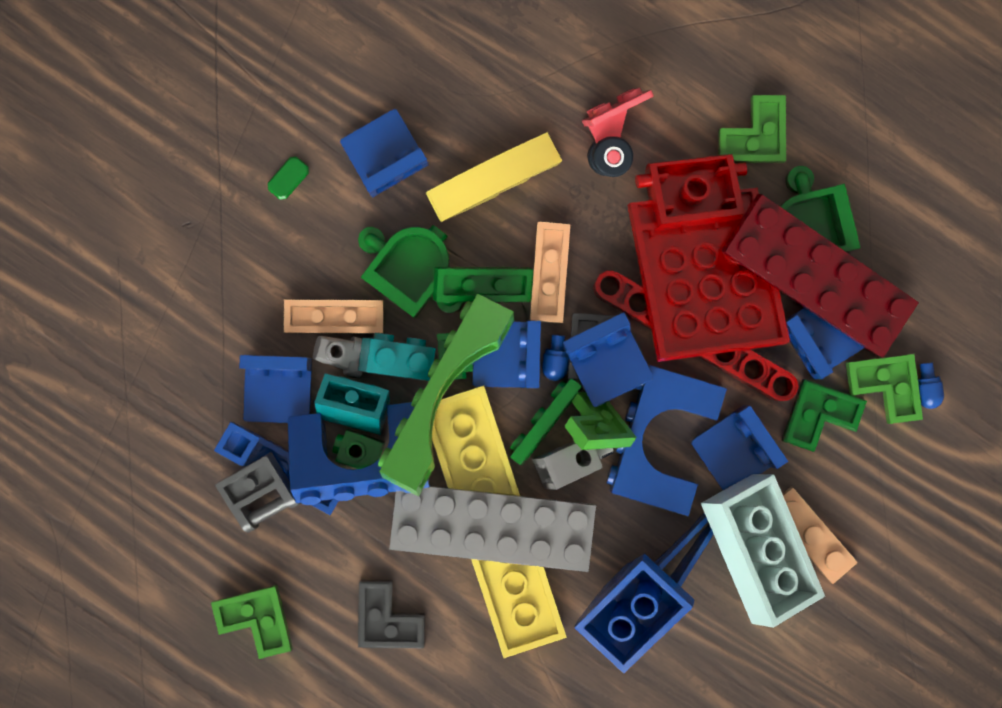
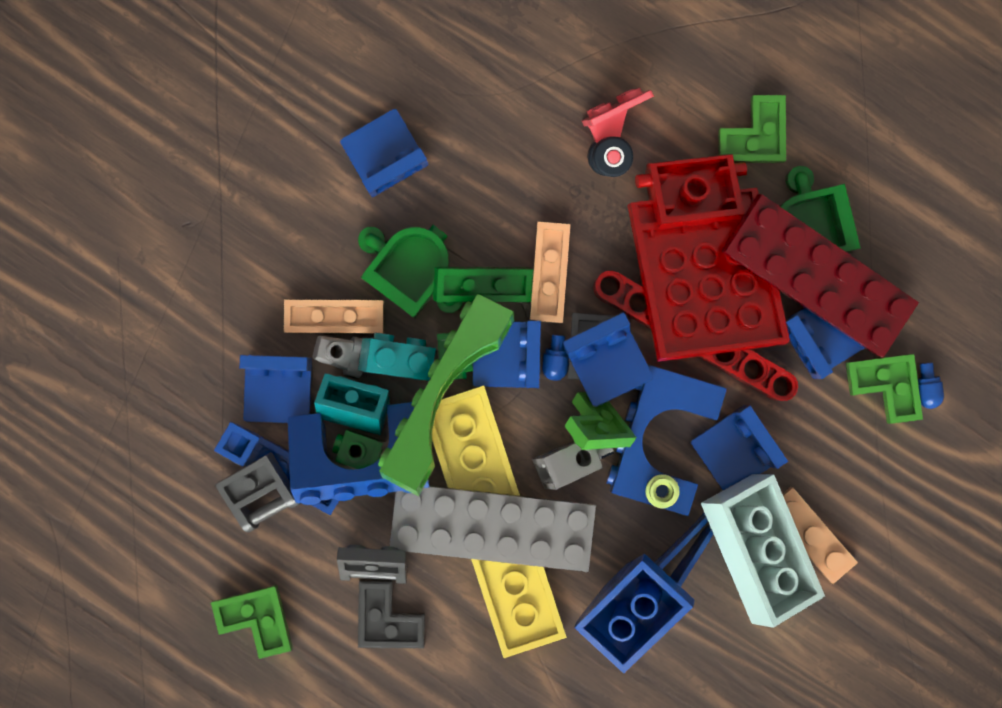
green piece [268,157,309,200] -> none
light yellow slope [426,132,562,222] -> none
green plate [510,378,583,466] -> none
green tile [781,379,867,452] -> none
none -> dark grey plate [337,545,408,584]
none -> yellowish green plate [645,474,680,508]

